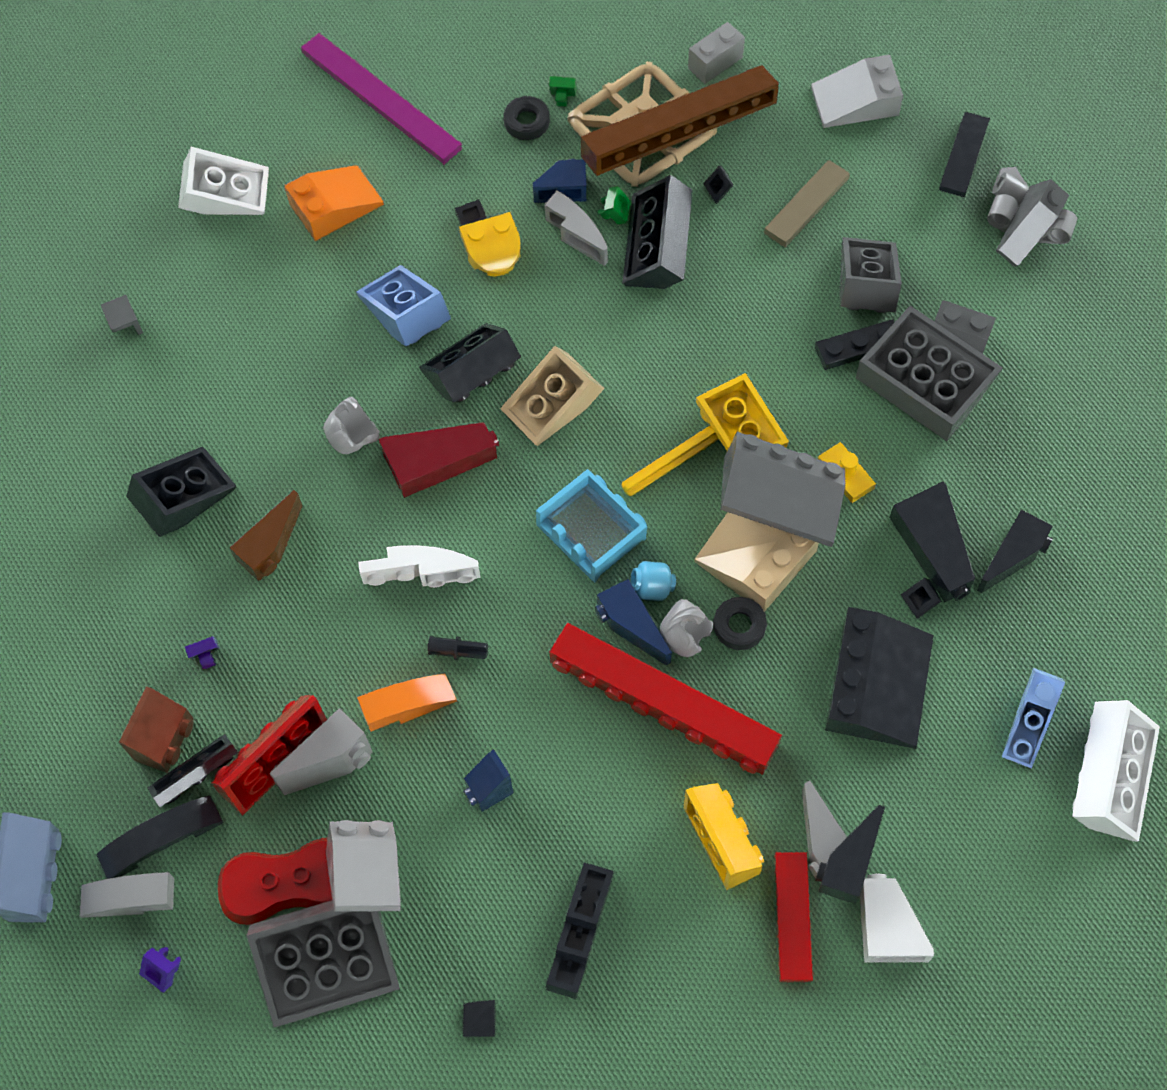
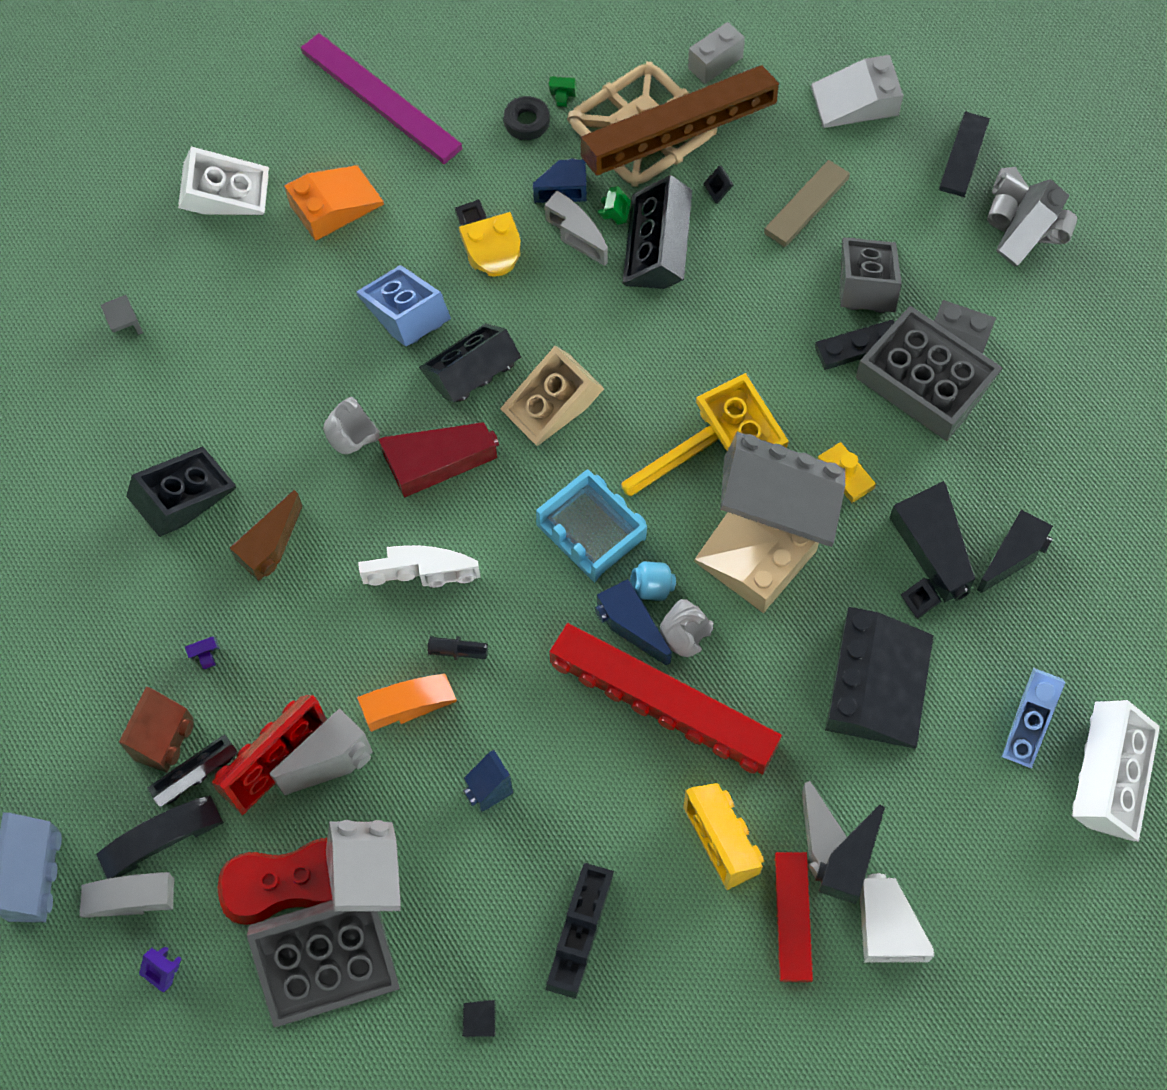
black tyre [713,597,767,650] -> none

